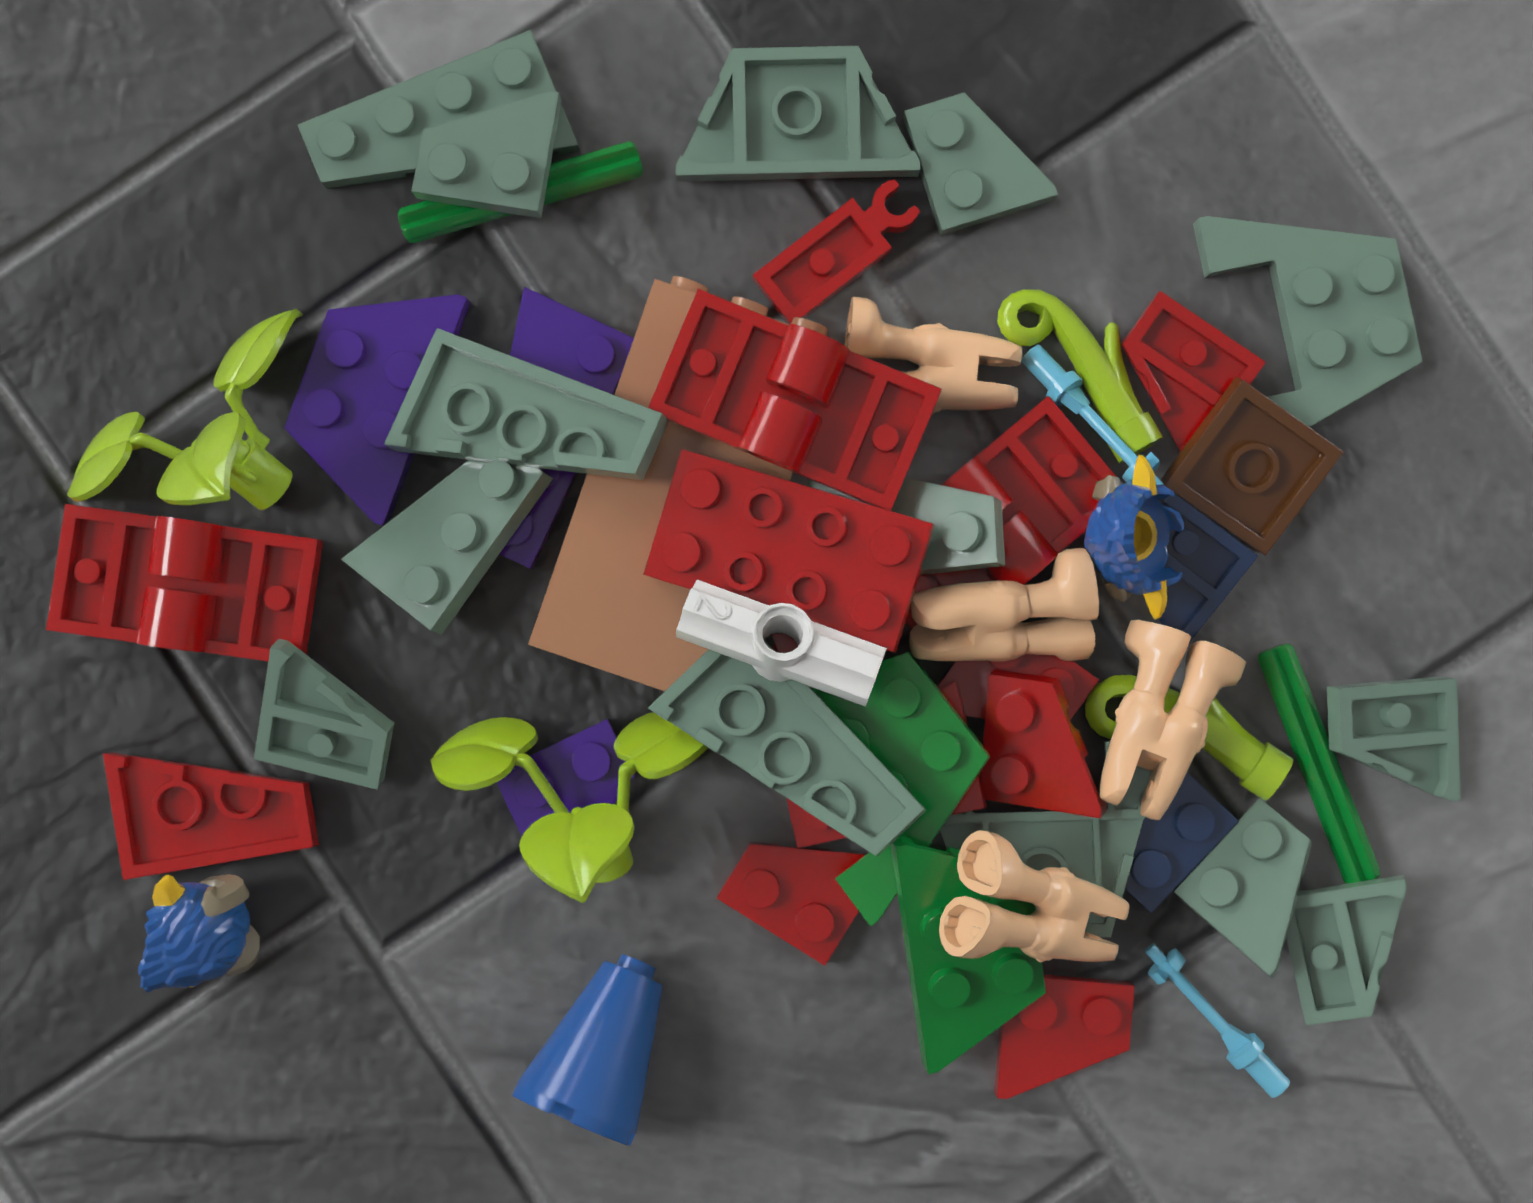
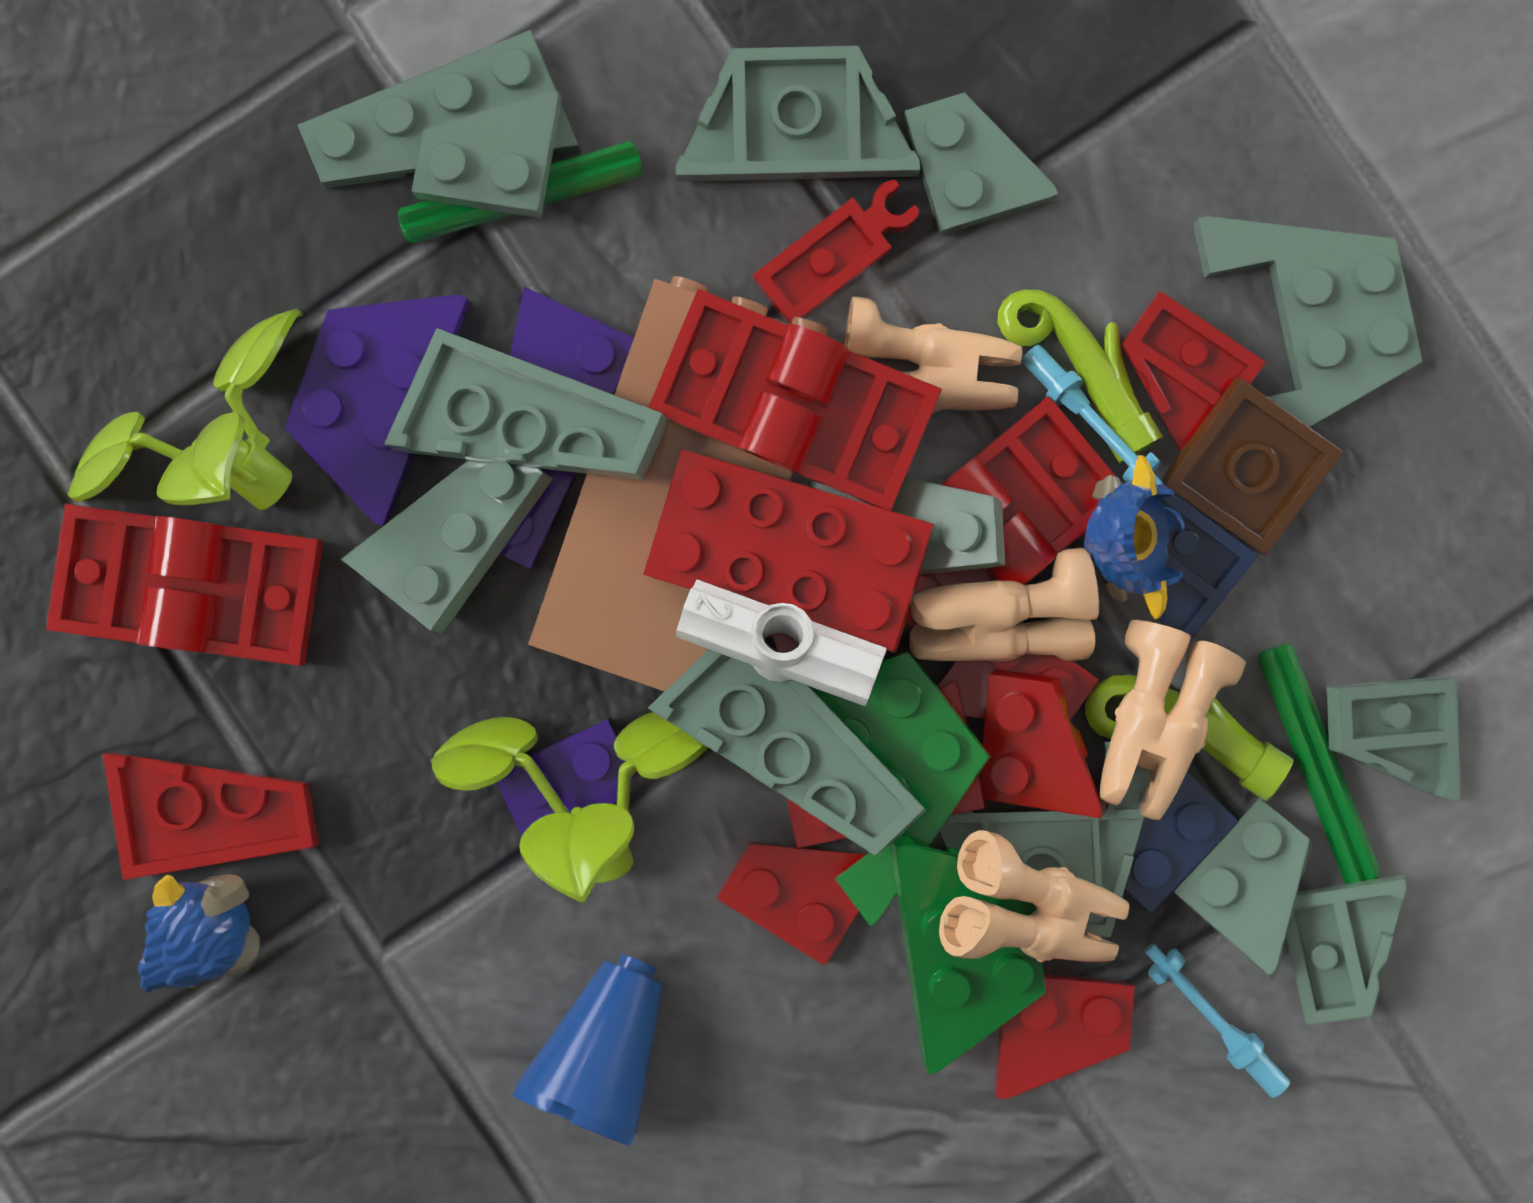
sand green wing [254,639,394,790] -> none

